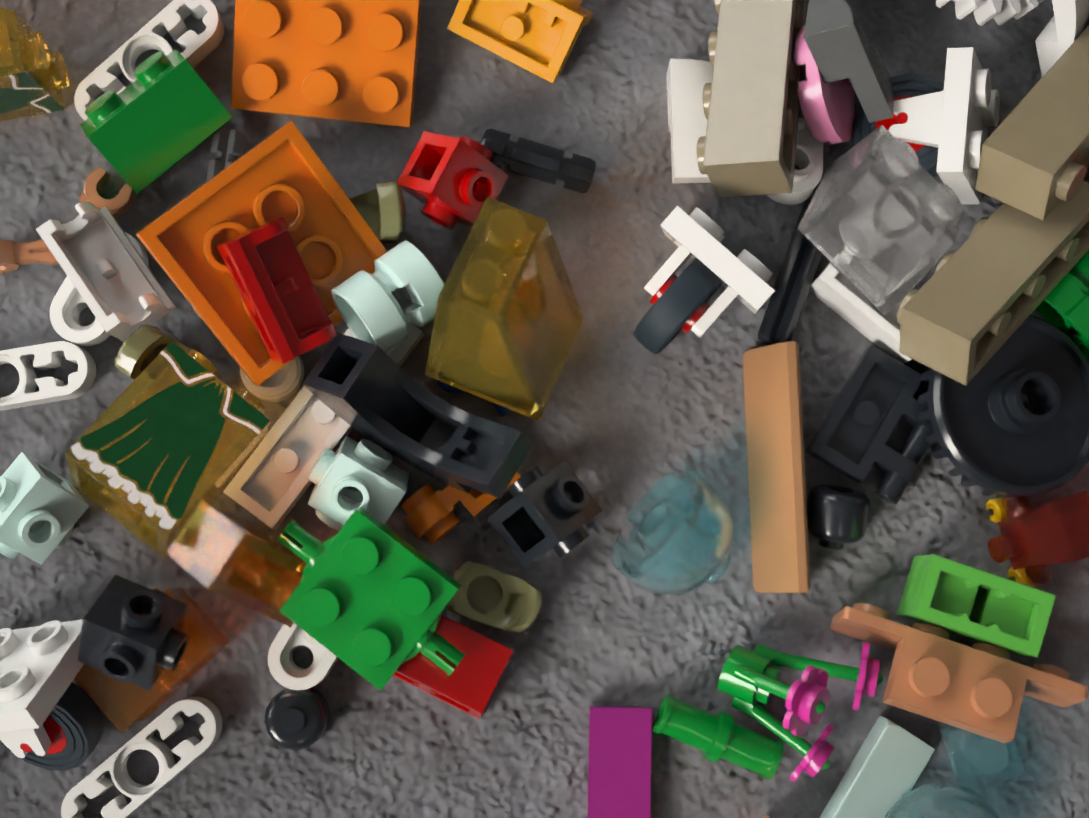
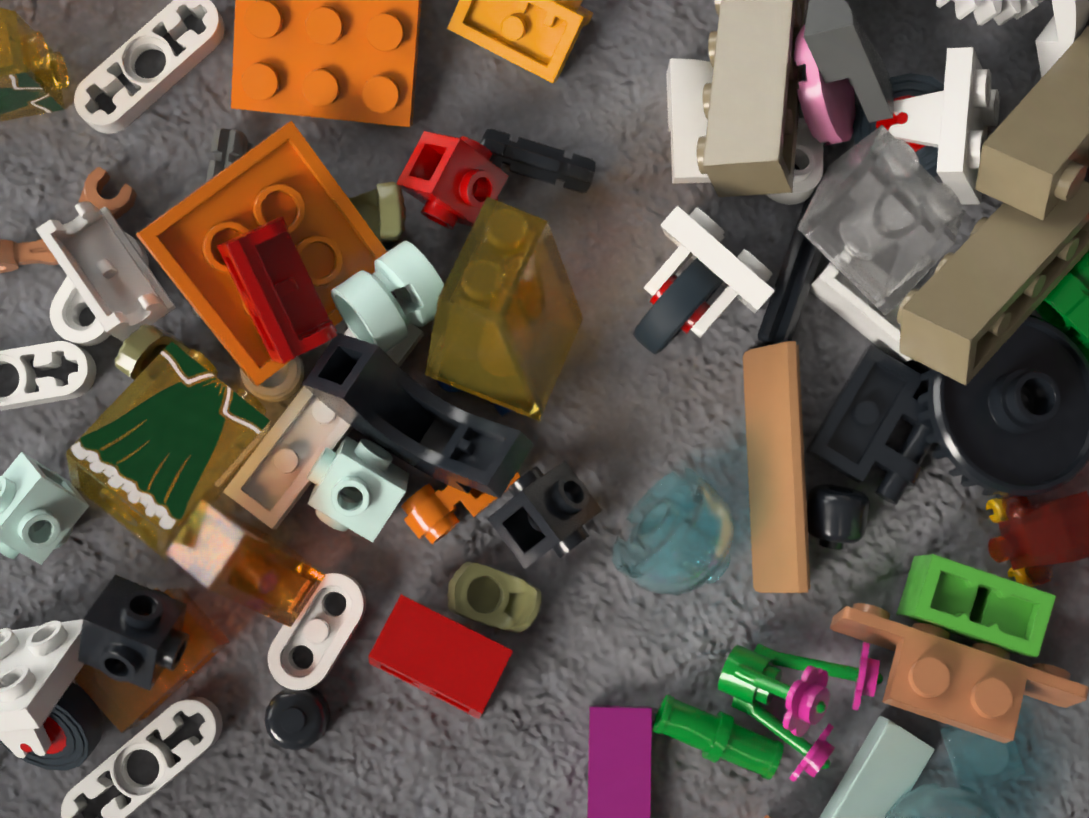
green brick [80,49,232,194] -> none
green plate [277,507,466,691] -> none

